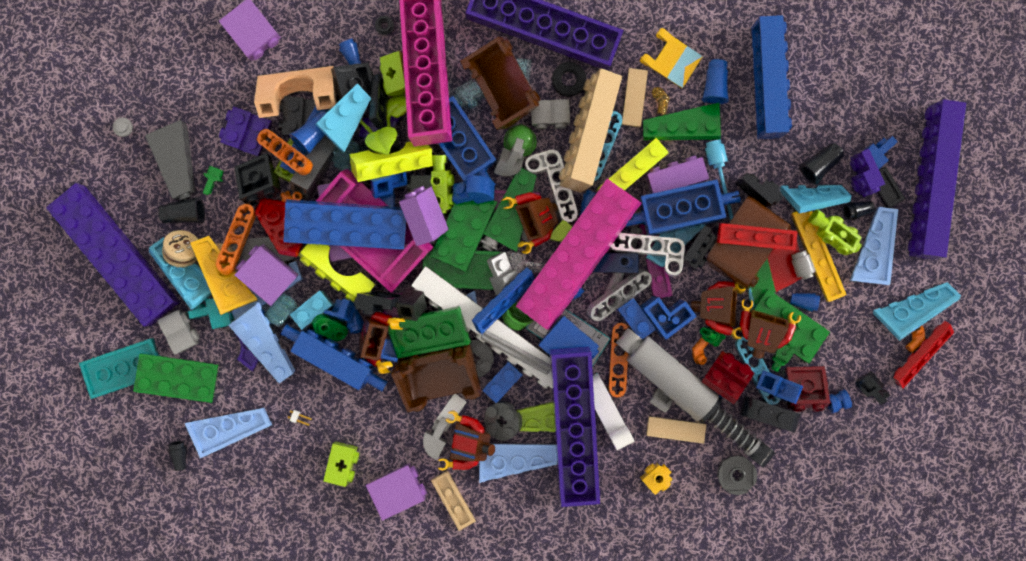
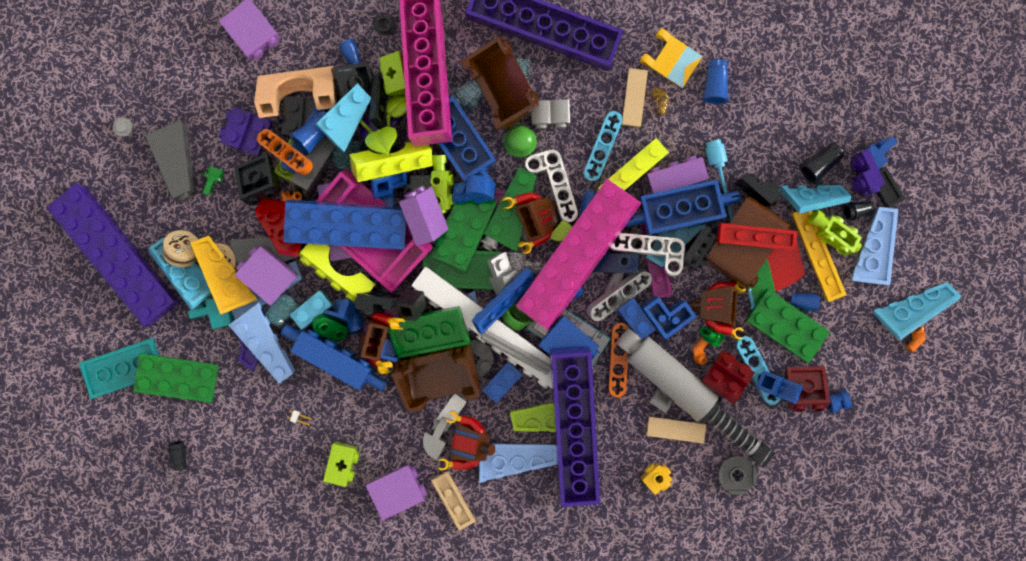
light grey brick [157,310,200,355] -> none
black plant [158,197,205,224] -> none
light blue wing [184,408,272,458] -> none
orange beam [216,204,256,275] -> none
dark grey plate [484,401,522,441] -> none
light grey brick [493,138,525,176] -> none
black tyre [552,62,586,97] -> none
tan brick [559,68,622,193] -> none
white beam [593,373,635,451] -> none
green wing [643,102,721,141] -> none
black brick [739,396,801,433] -> none
reddish brown torso [740,299,801,359] -> none
blue brick [751,15,792,139] -> none
green piece [771,344,796,372] -> none
light grey brick [791,250,816,280] -> none
black plate [855,371,890,405] -> none
red plate [893,320,954,389] -> none
dark purple brick [908,99,966,259] -> none

